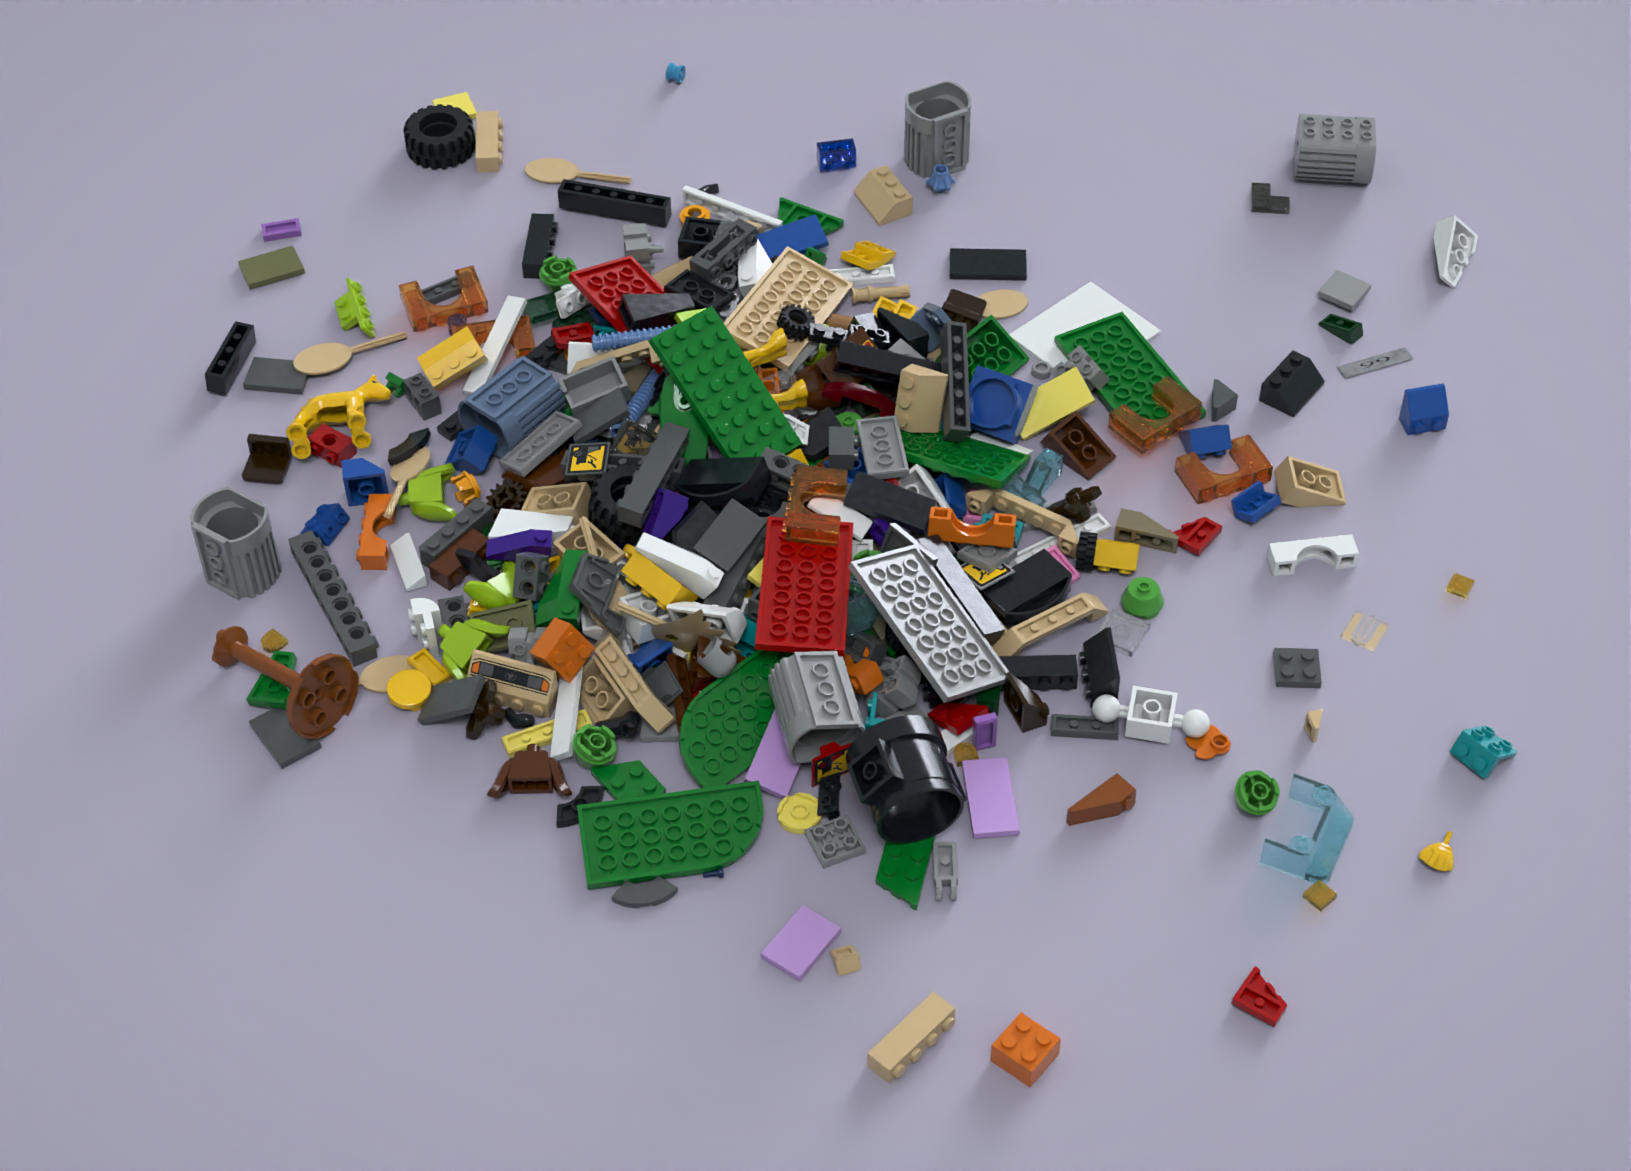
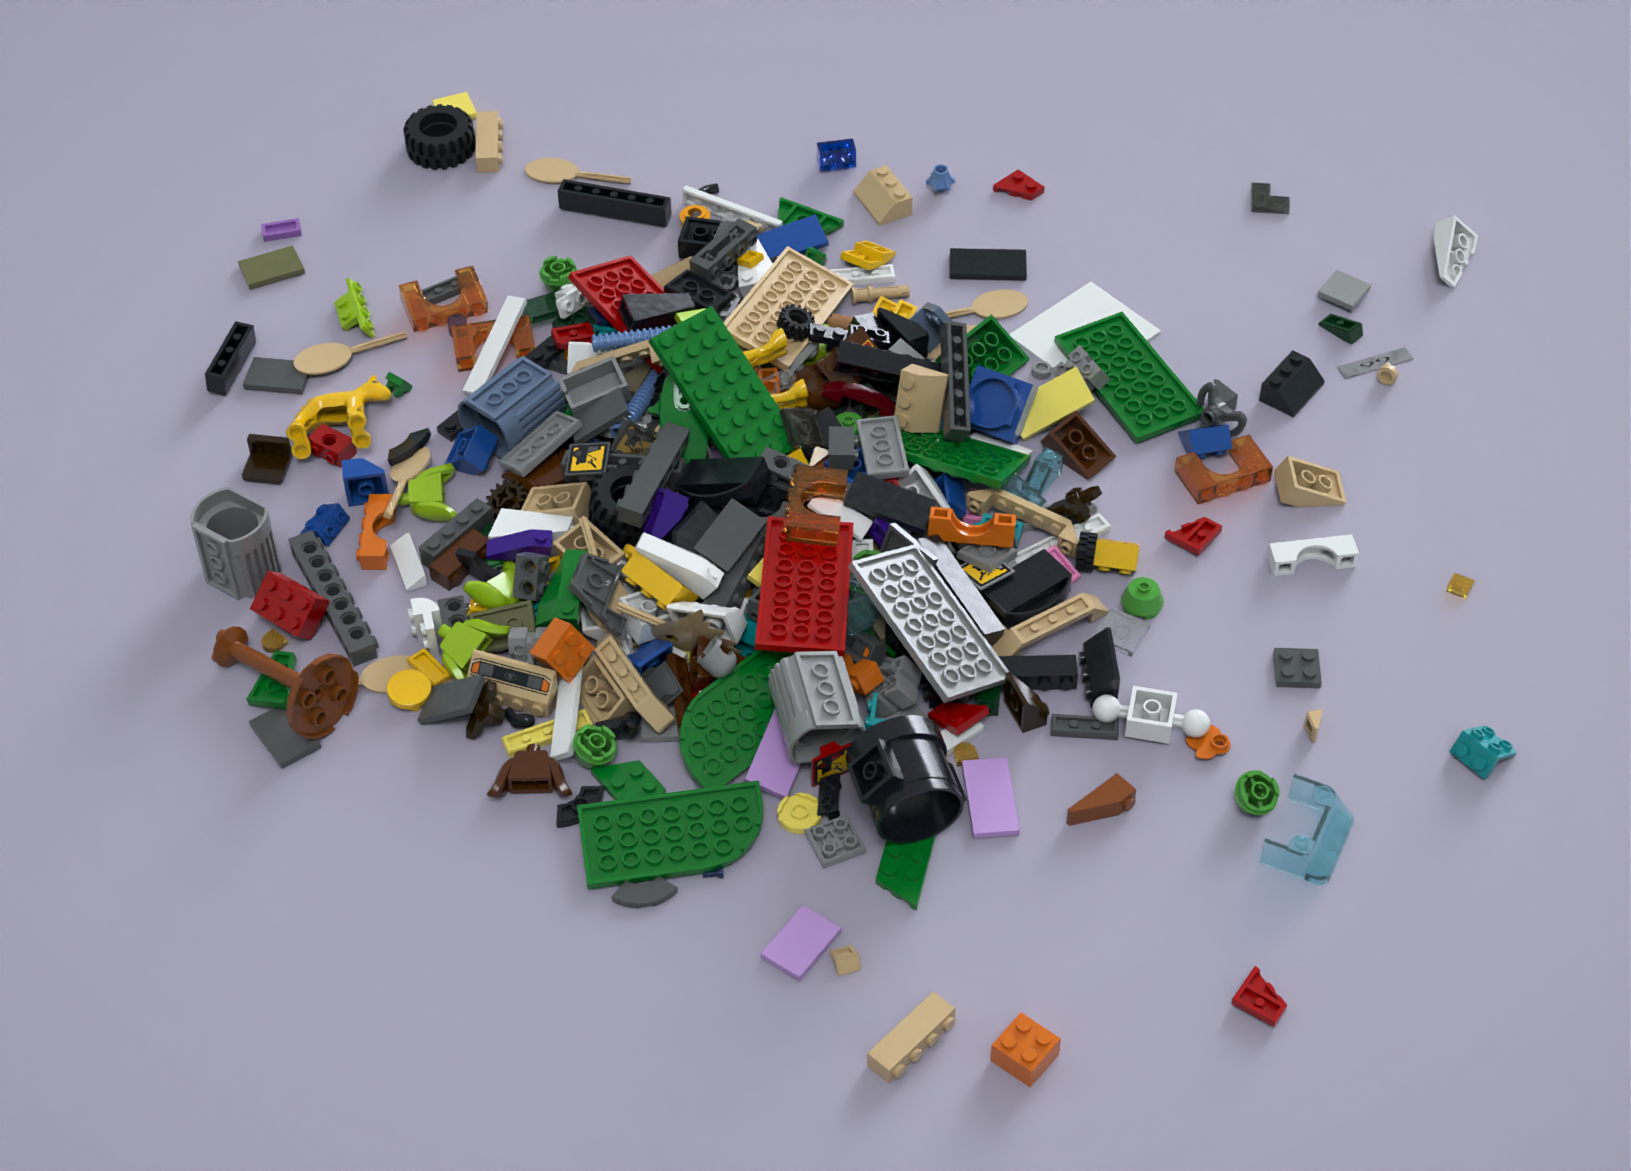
dark grey brick [403,373,442,421] -> none
yellow slope [417,326,488,391] -> none
light orange piece [450,470,481,507] -> none
black brick [522,213,558,279] -> none
light grey brick [622,223,664,275] -> none
dark azure wheel [666,63,686,83] -> none
light grey piece [904,81,971,178] -> none
light grey hinge [933,842,958,901] -> none
dark brown bracket [942,289,987,331] -> none
medium lavender tile [972,712,997,751] -> none
clear orange arch [1108,376,1202,454] -> none
dark tan slope [1114,508,1179,554] -> none
blue bracket [1231,481,1282,523] -> none
light grey piece [1293,114,1376,185] -> none
clear yellow tile [1303,880,1337,912] -> none
clear piece [1340,610,1389,651] -> none
blue slope [1399,383,1449,435] -> none
yellow piece [1418,831,1454,872] -> none
none -> red brick [250,570,330,640]
none -> yellow tile [737,250,764,269]
none -> clear smoke tile [779,408,826,449]
none -> tan slope [809,446,829,467]
none -> red wing [993,169,1045,201]
none -> dark grey piece [1197,382,1247,437]
none -> tan tile [1377,363,1398,385]

